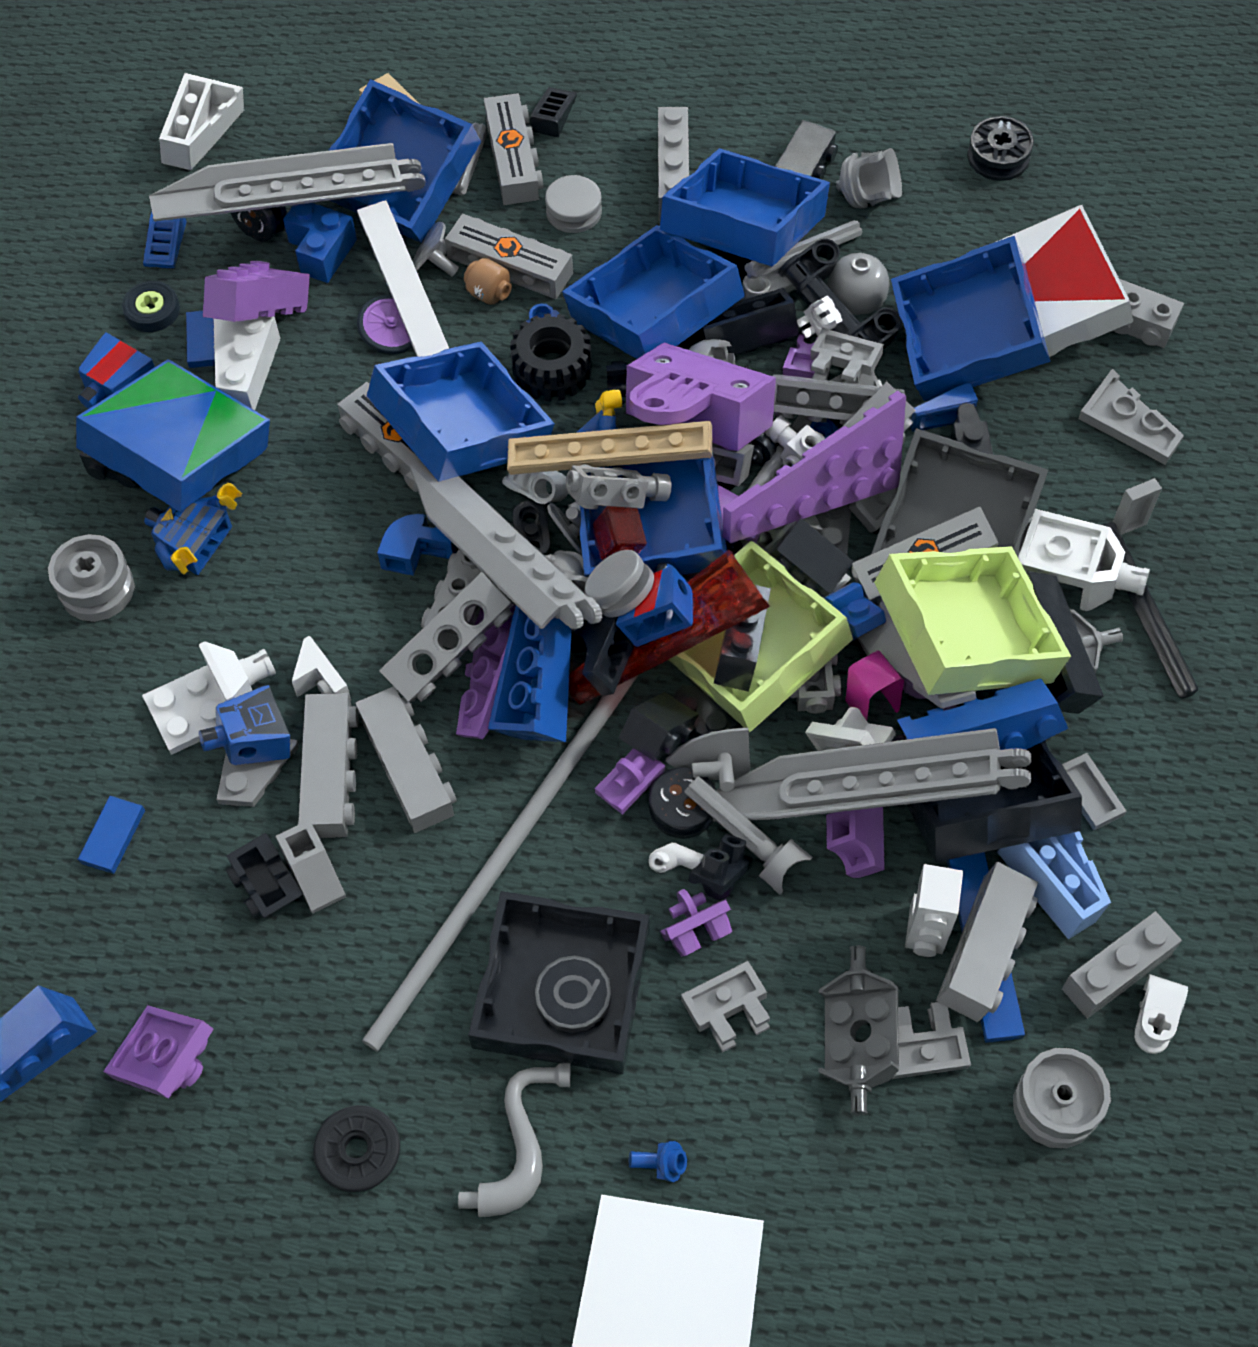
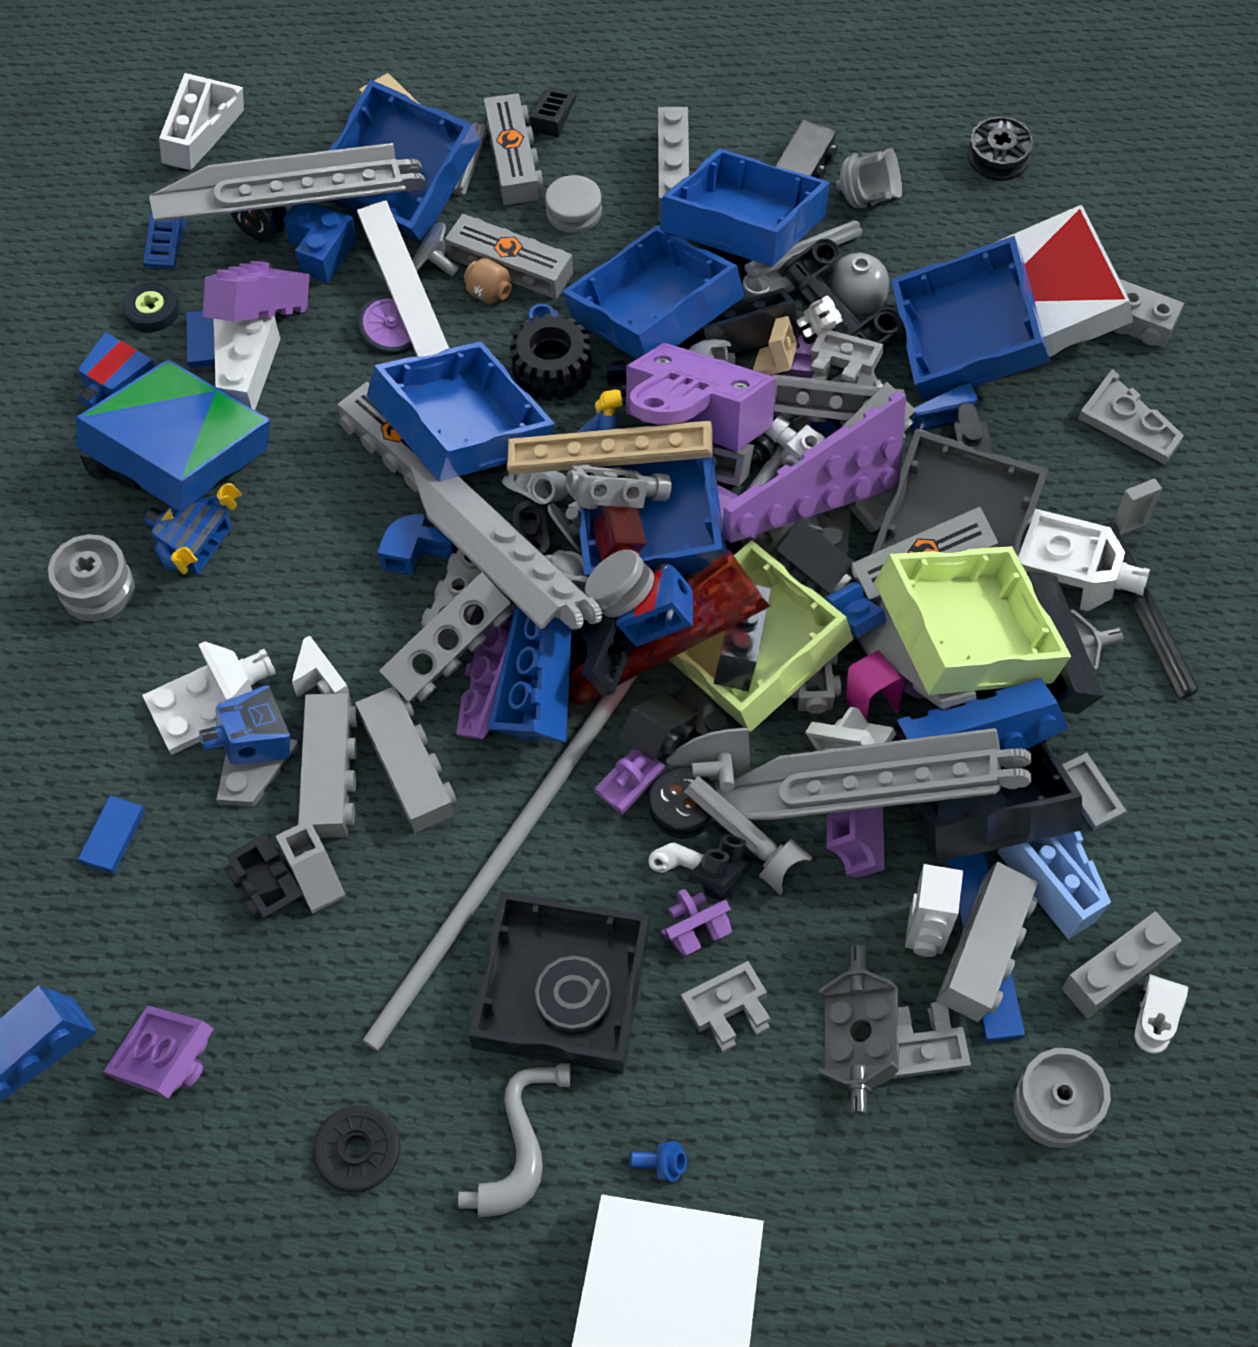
none -> tan panel [753,316,797,375]

